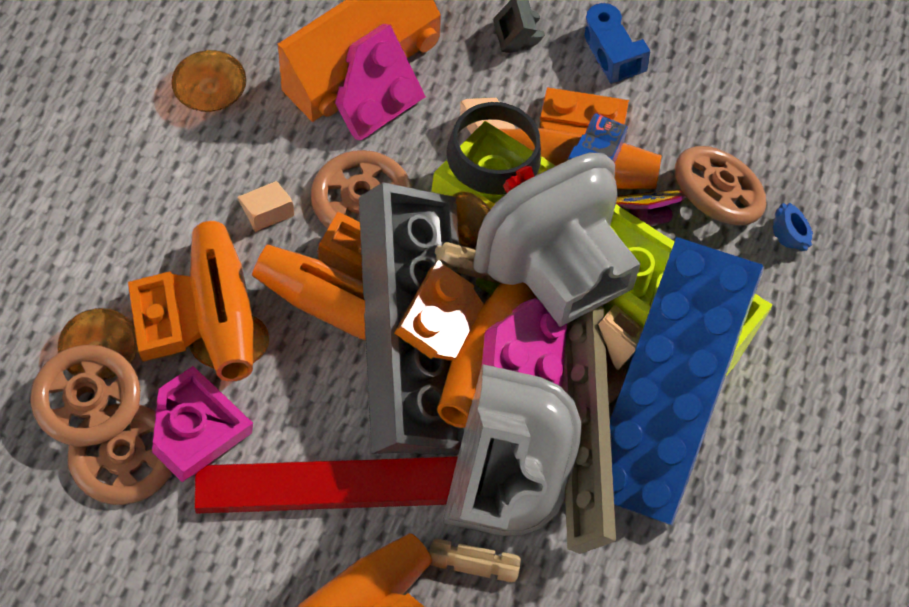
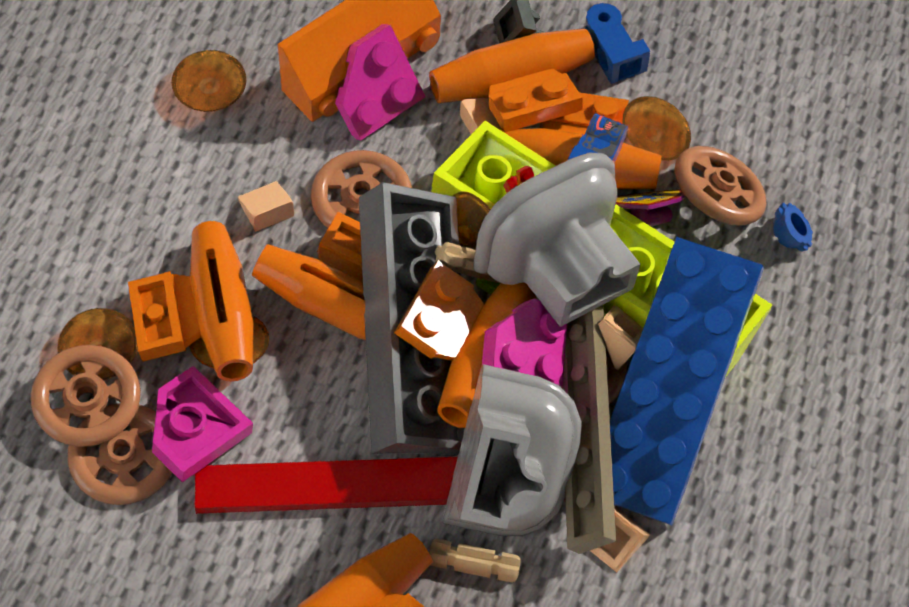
black tyre [446,102,541,195] -> none
none -> orange plate [429,28,595,133]
none -> light nougat slope [590,506,651,572]
none -> clear orange piece [623,96,691,161]

